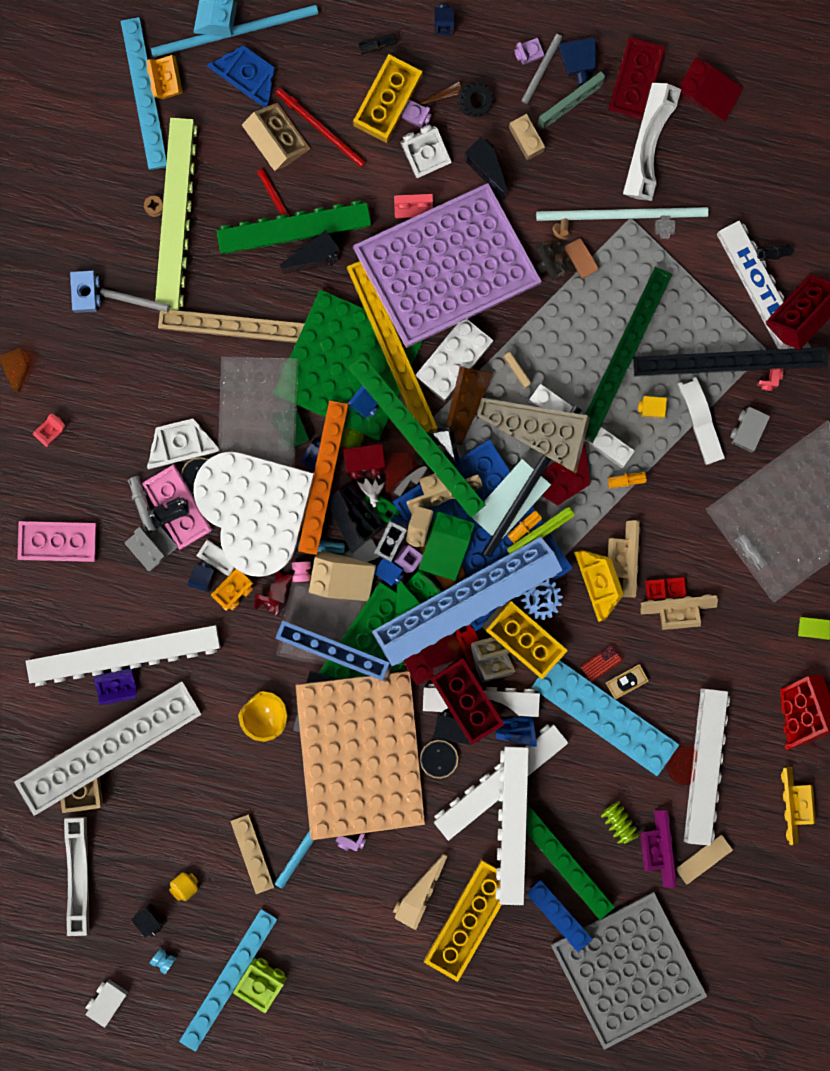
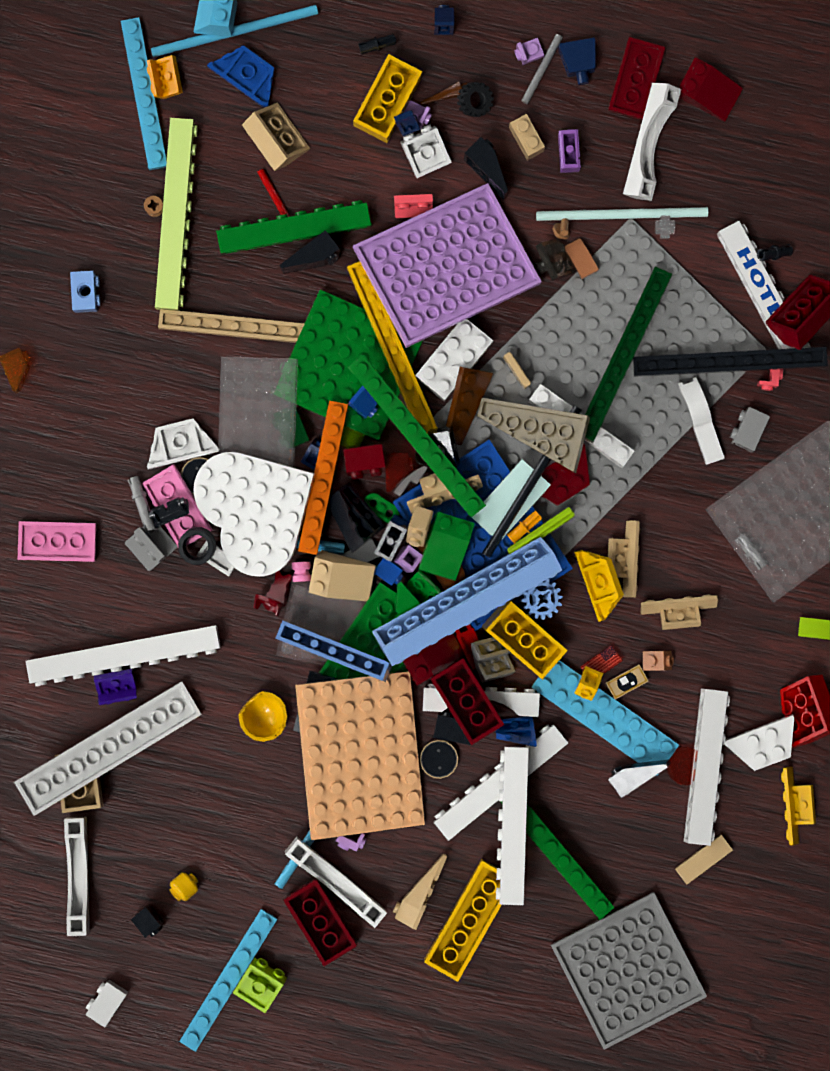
coral bracket [33,413,65,447] -> none
light grey bar [100,288,170,312] -> none
medium azure wheel [150,948,176,974] -> none
dark blue slope [187,562,216,592] -> none
light orange bracket [211,569,254,611] -> none
tan plate [231,814,274,894] -> none
red bar [275,87,366,168] -> none
white piece [357,474,386,507] -> none
blue arch [526,880,593,953] -> none
sand green tile [538,72,605,130] -> none
lime piece [601,801,640,844] -> none
light orange axle [607,472,647,489] -> none
yellow brick [637,396,667,419] -> none
magenta bracket [640,810,677,888] -> none
red slope [645,577,687,600] -> none
none -> black tyre [178,527,216,565]
none -> dark red brick [283,878,358,966]
none -> white arch [285,837,387,928]
none -> dark blue bracket [394,110,420,136]
none -> medium lavender brick [558,129,581,173]
none -> yellow bracket [575,666,603,701]
none -> slope [608,760,671,798]
none -> nougat bracket [643,651,674,671]
none -> white wing [725,714,794,771]

